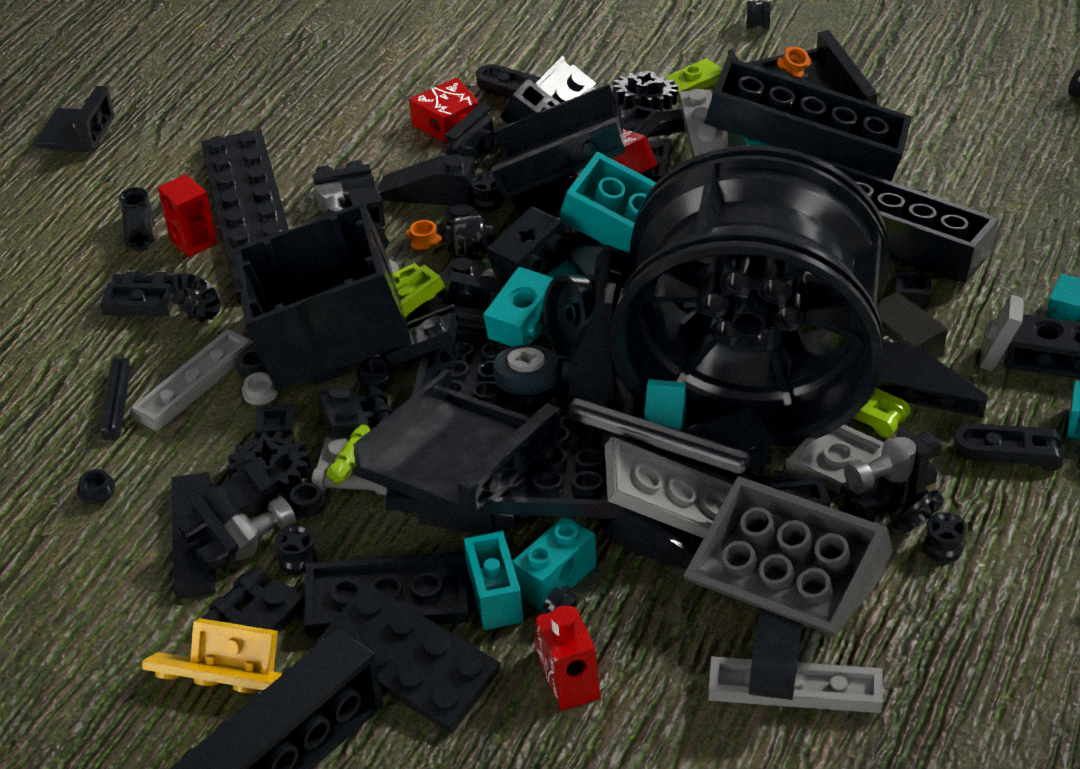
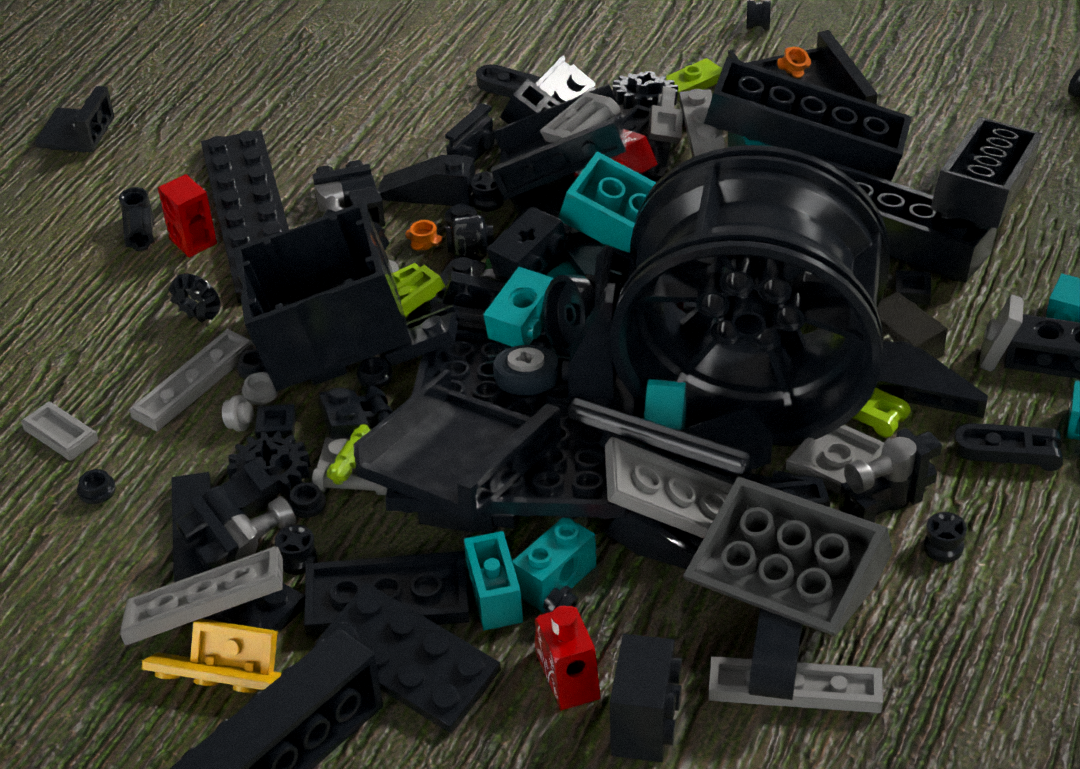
black axle [99,357,131,441] -> none
black plate [100,270,180,317] -> none
red torso [409,77,479,142] -> none
black gear [886,490,944,536] -> none
none -> light grey tile [21,401,99,461]
none -> light grey tile [120,547,283,646]
none -> light grey plate [222,395,254,432]
none -> light grey plate [539,92,621,142]
none -> black brick [610,634,682,763]
none -> light grey plate [648,86,683,144]
none -> black brick [930,117,1043,230]

